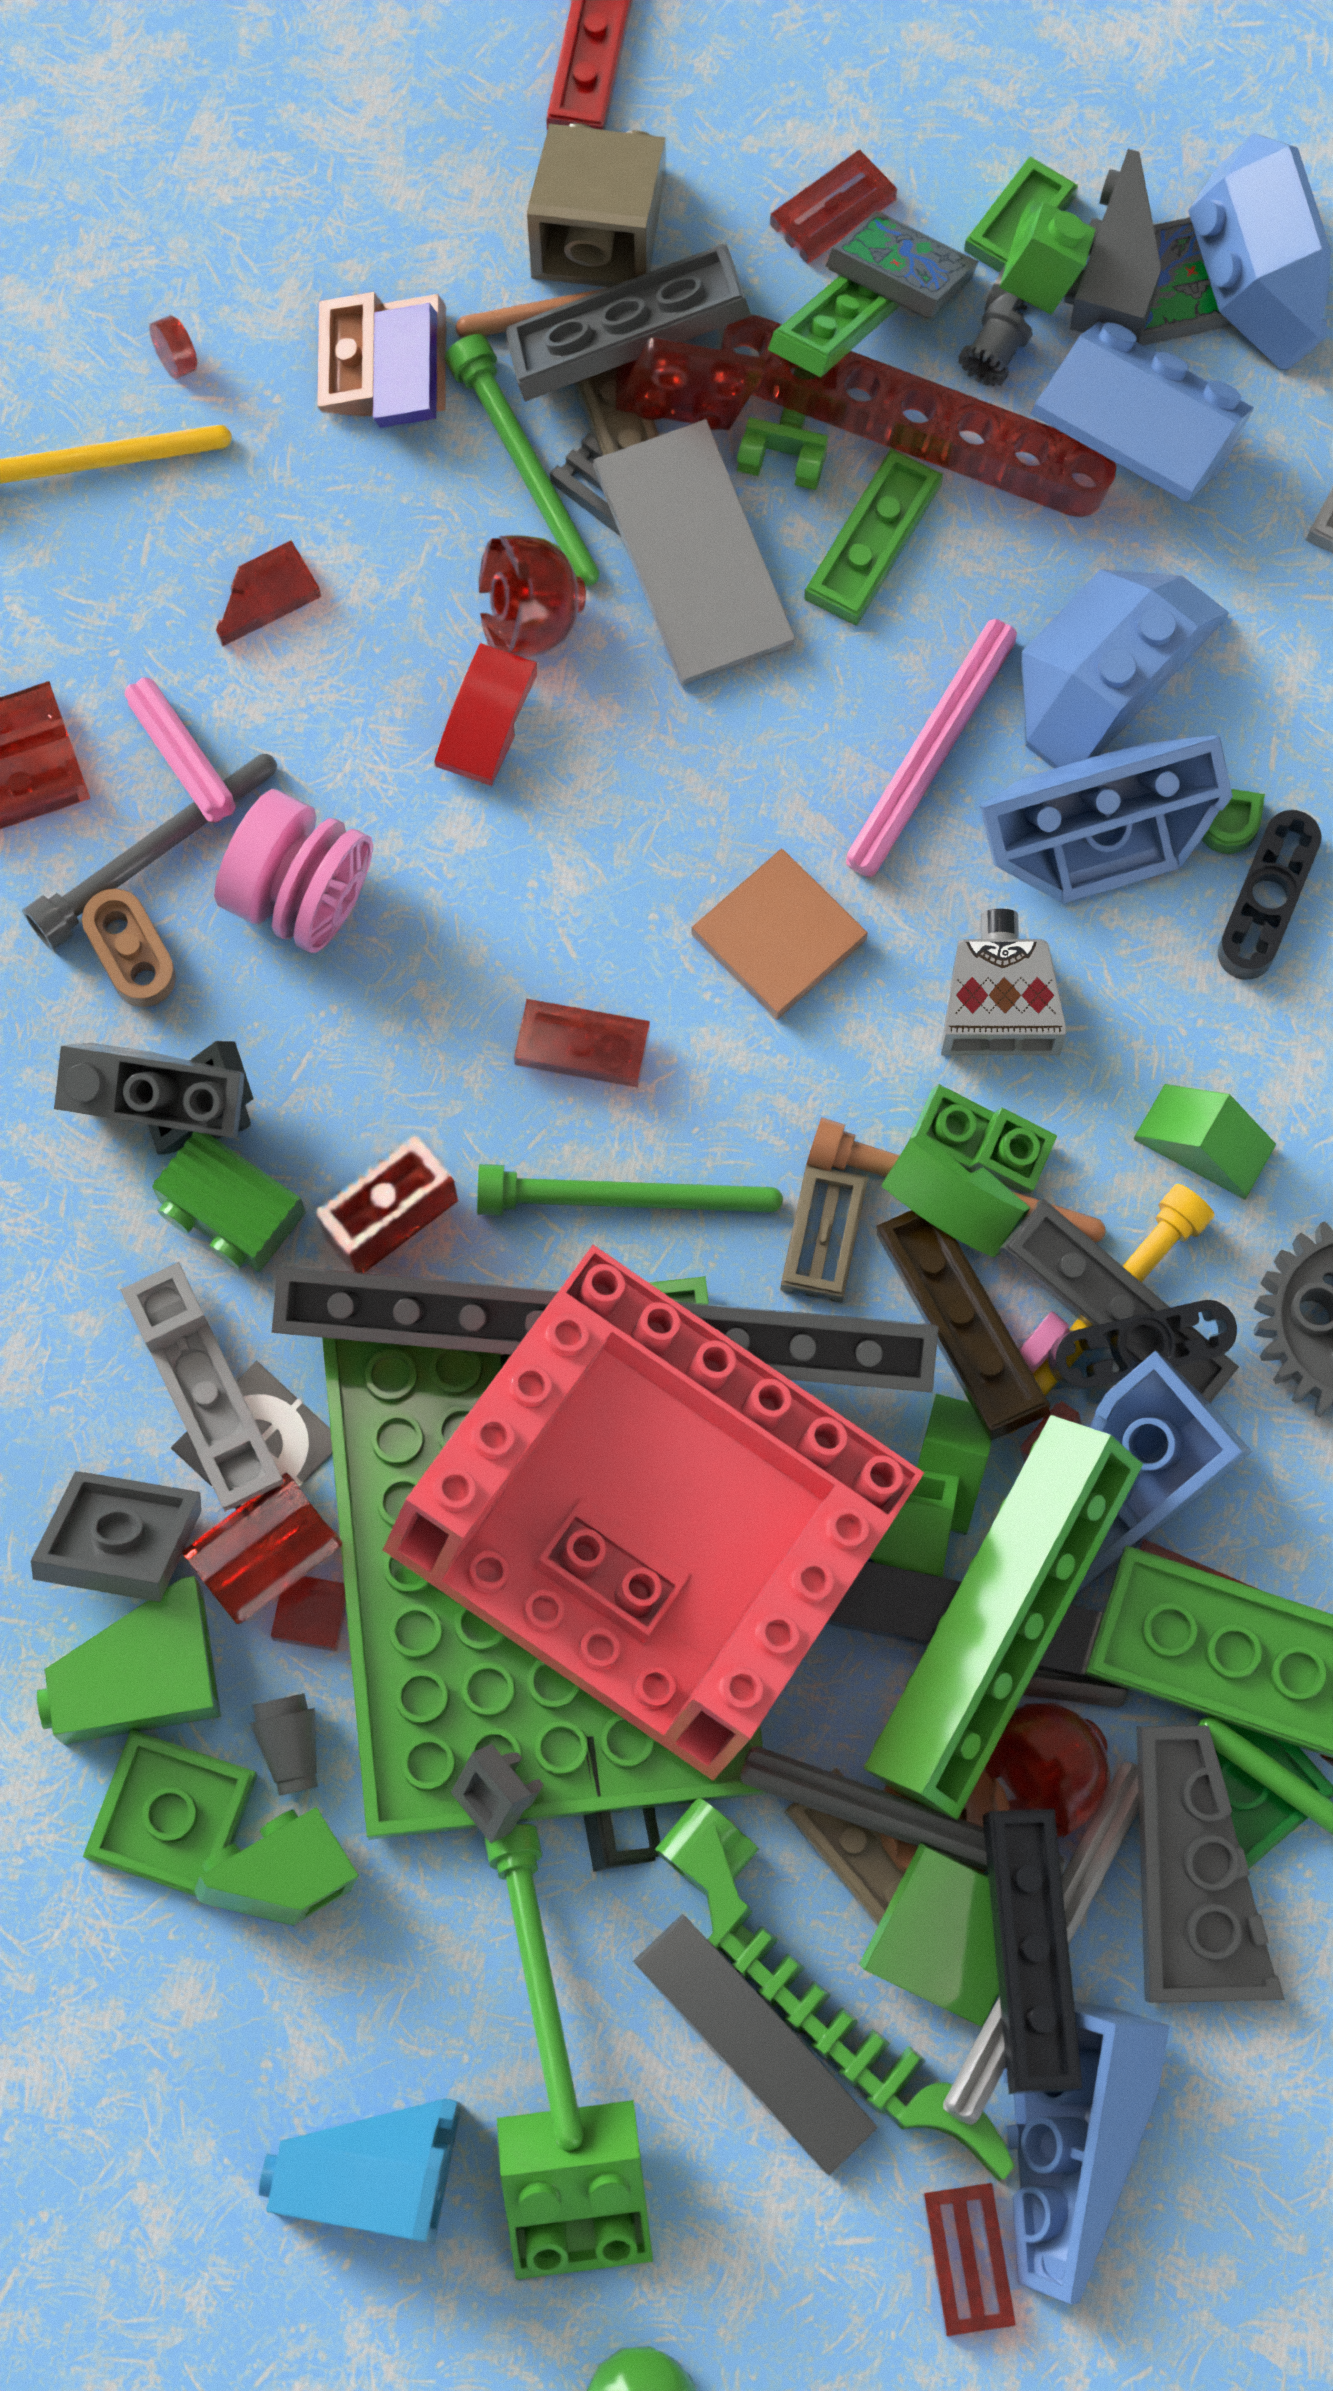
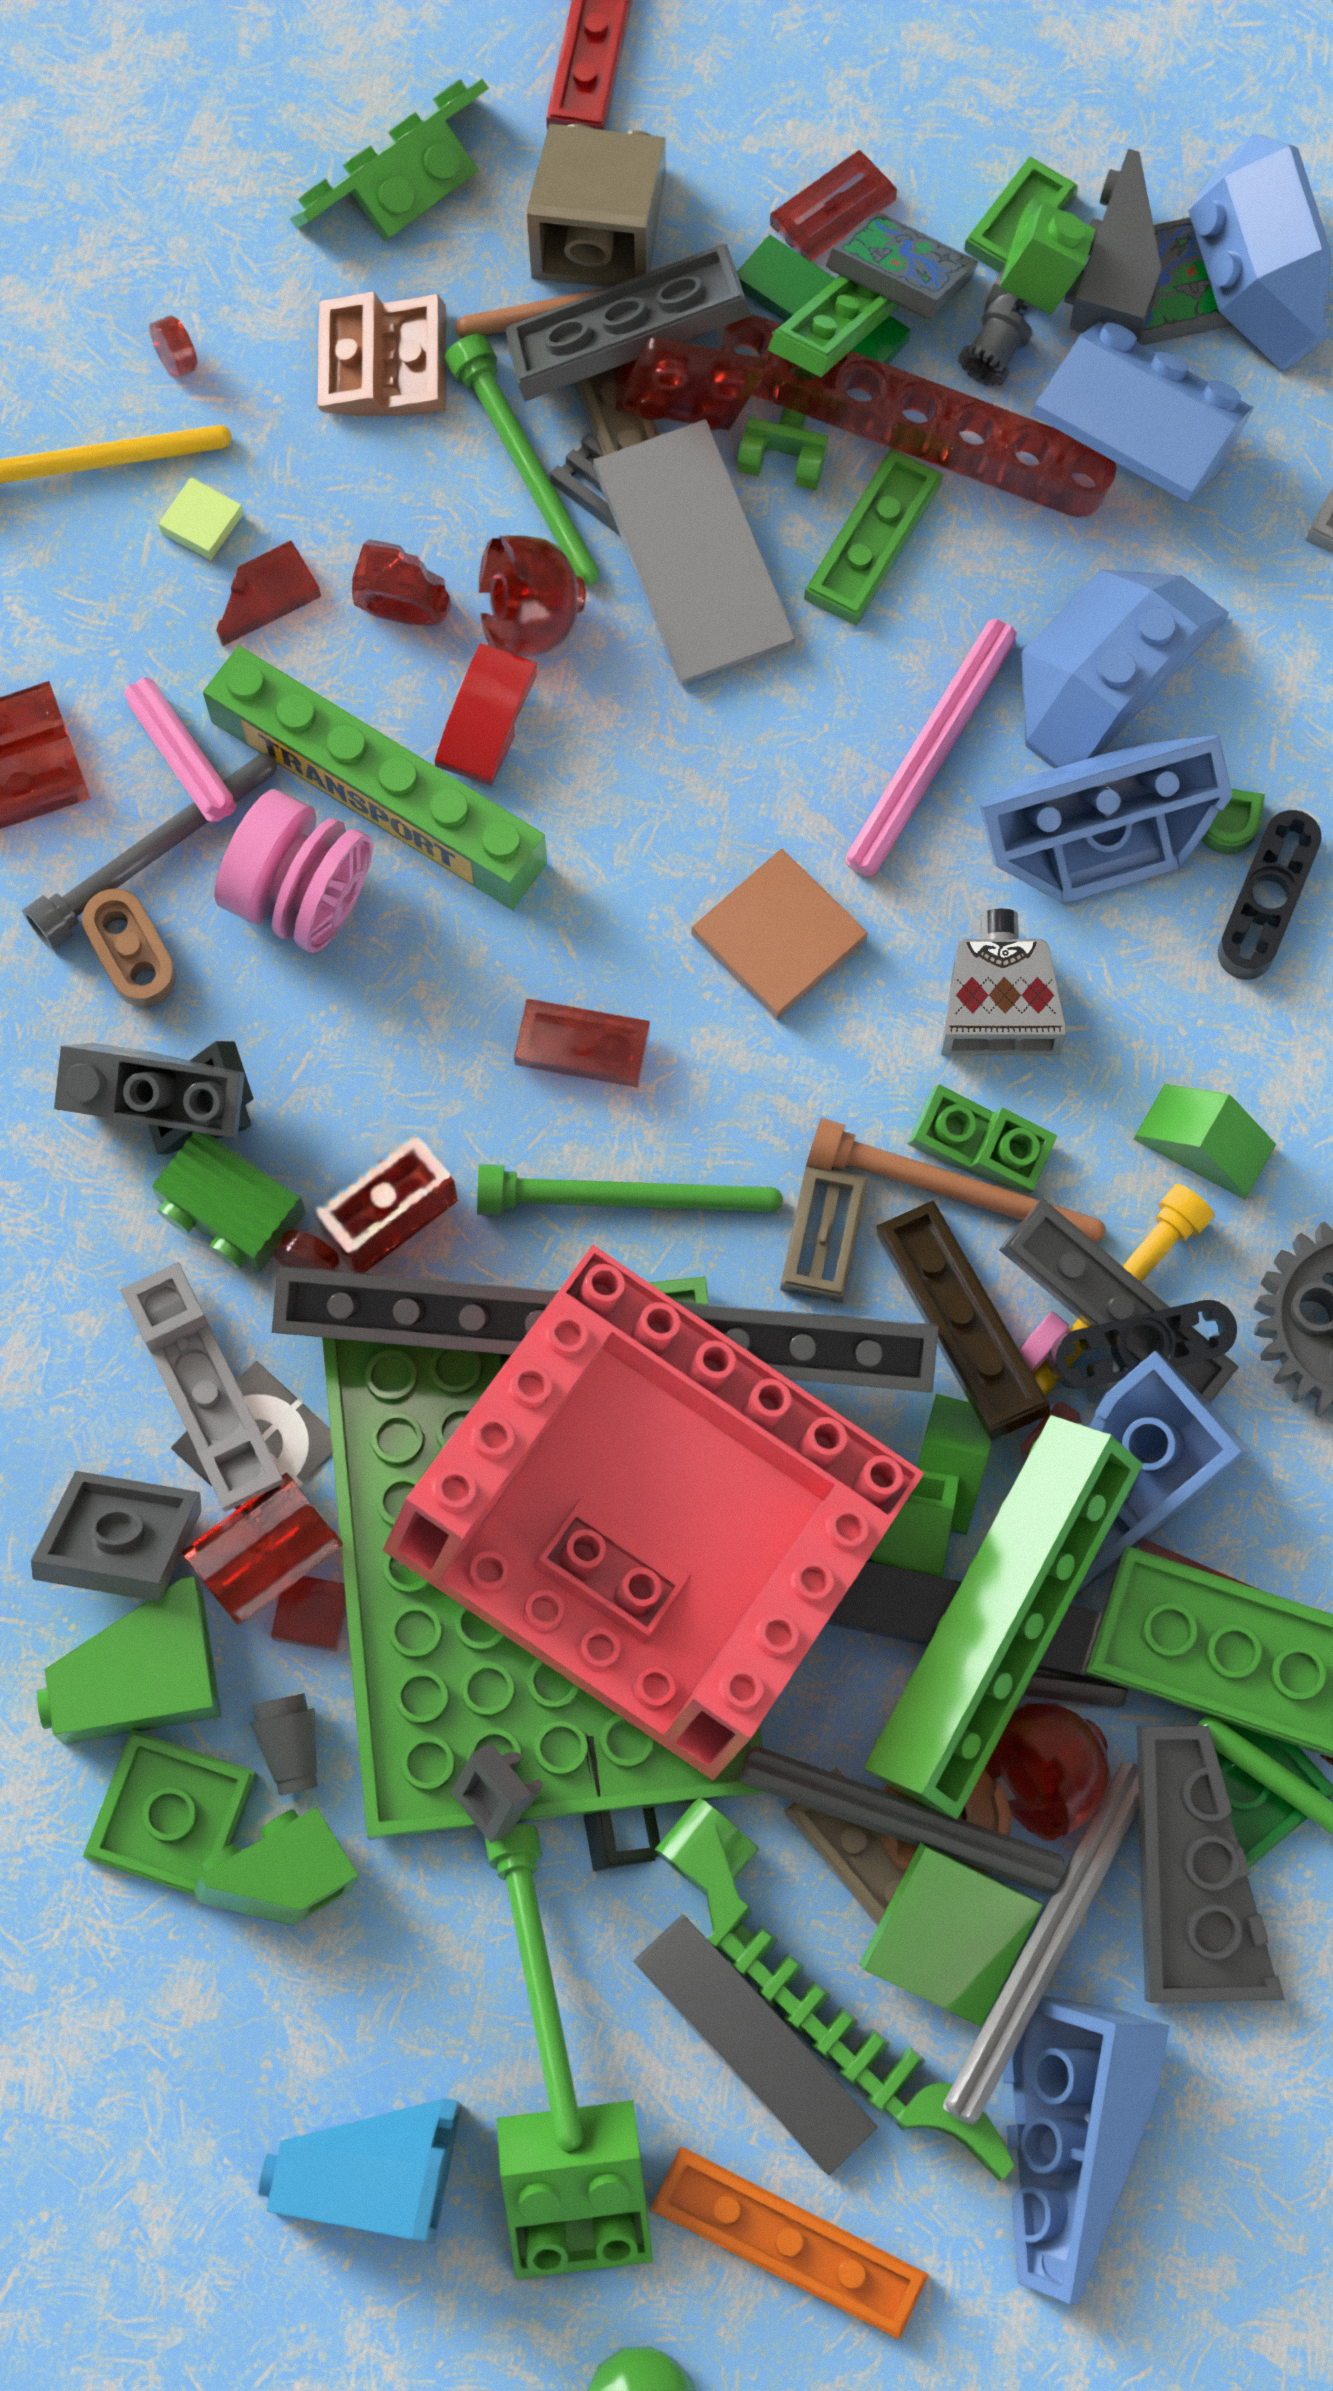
tile [373,302,437,428] -> none
bright green slope [881,1132,1030,1258] -> none
clear red tile [923,2183,1016,2336] -> none
black tile [982,1809,1083,2094] -> none
none -> yellowish green tile [158,477,244,561]
none -> bright green brick [203,645,547,910]
none -> clear red tile [273,1230,340,1270]
none -> bright green bracket [290,79,489,241]
none -> clear red rock [352,539,452,626]
none -> orange tile [650,2146,929,2339]
none -> green tile [737,234,911,381]

